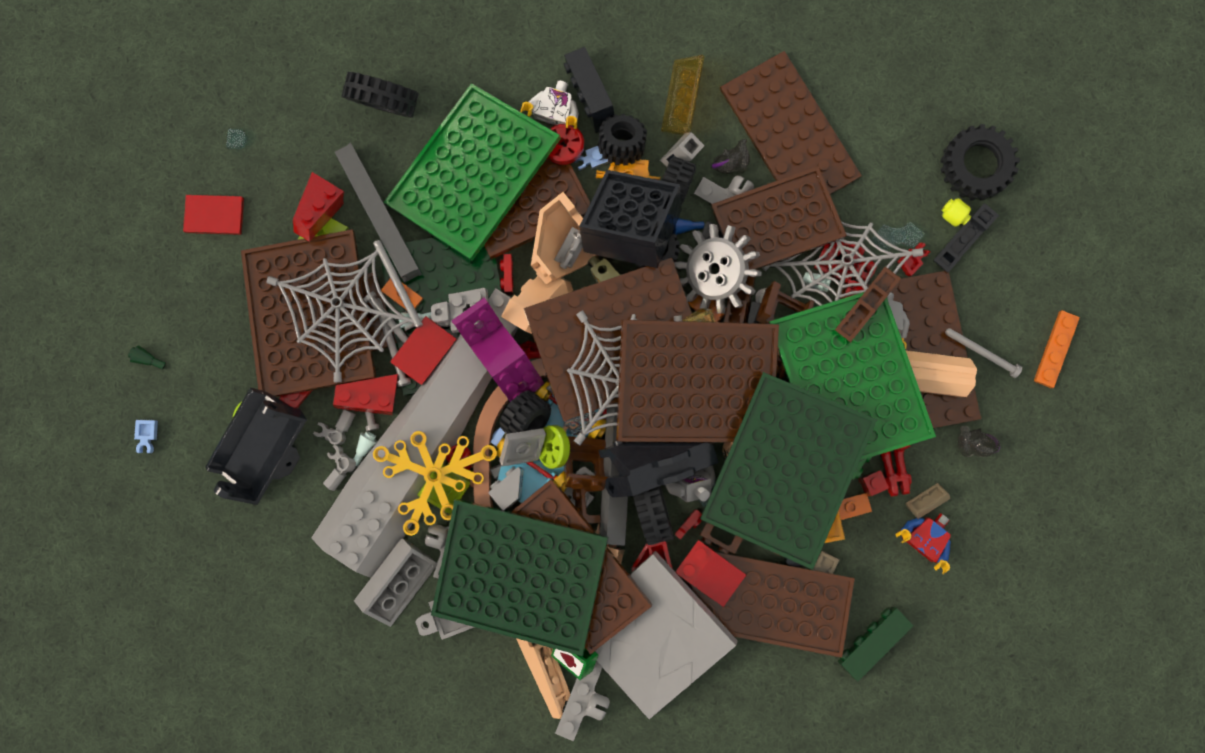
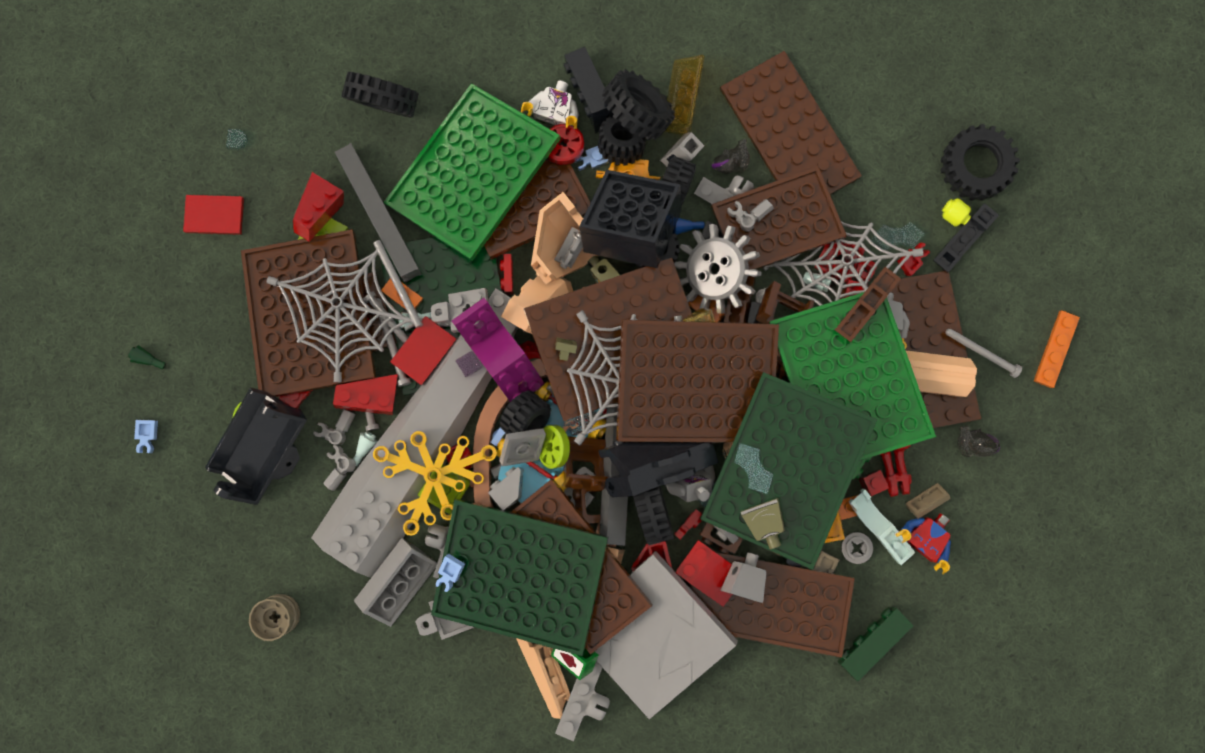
none -> dark tan wheel [249,594,300,641]
none -> light blue plate [436,554,465,592]
none -> clear purple tile [455,351,483,377]
none -> olive tile [555,337,577,361]
none -> black tyre [602,69,675,140]
none -> light grey plate [713,525,738,544]
none -> light grey torso [721,552,766,603]
none -> light grey bar [727,199,773,232]
none -> clear light blue tile [734,443,774,494]
none -> olive torso [740,498,785,549]
none -> light grey gear [841,532,873,564]
none -> light aqua piece [849,489,915,565]

